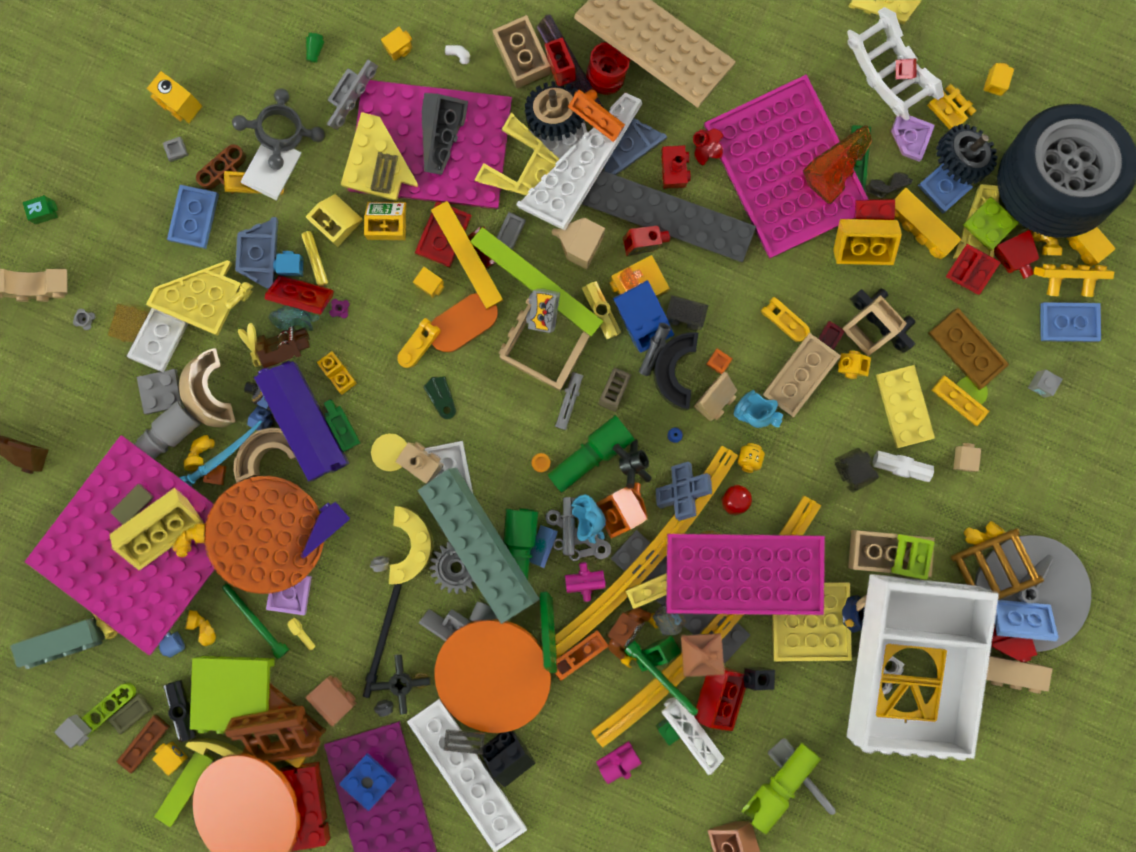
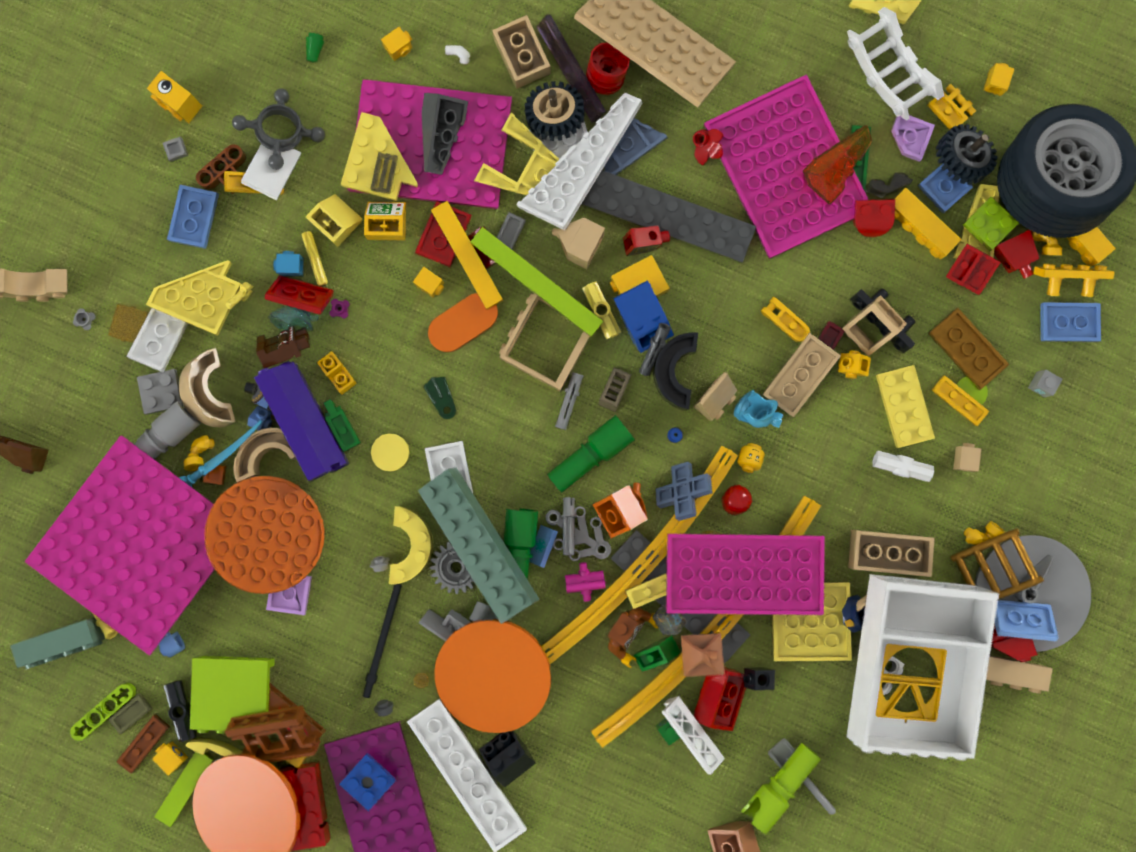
green brick [22,195,58,224] -> none
light grey brick [54,714,92,749] -> none
light yellow slope [109,488,204,570] -> none
olive tile [110,484,154,525] -> none
yellow arm [172,523,205,557] -> none
yellow arm [185,610,216,646] -> none
green piece [222,584,290,660] -> none
sand blue wing [235,217,278,289] -> none
light yellow piece [238,323,262,367] -> none
light yellow bar [287,617,315,651] -> none
dark purple slope [301,502,350,559] -> none
nougat slope [305,675,357,727] -> none
light grey bracket [327,59,378,130] -> none
pearl dark grey bar [371,654,431,714] -> none
tan brick [395,442,444,484] -> none
yellow plate [397,318,441,368] -> none
clear smoke tile [444,729,485,754] -> none
light grey brick [526,288,560,333] -> none
light orange tile [532,453,551,472] -> none
green tile [540,591,557,673] -> none
red torso [544,37,576,86] -> none
orange slope [555,630,609,681] -> none
orange piece [568,89,625,142] -> none
medium azure helmet [571,494,606,544] -> none
dark pink pin [596,741,642,785] -> none
pearl dark grey bar [613,439,652,489] -> none
clear orange tile [618,267,643,291] -> none
green piece [624,640,698,715] -> none
red brick [661,145,691,189] -> none
clear smoke brick [666,295,709,331] -> none
orange tile [706,348,732,375] -> none
yellow brick [833,219,902,265] -> none
clear smoke brick [835,448,879,493] -> none
lime plate [891,534,935,580] -> none
tile [896,58,917,79] -> none

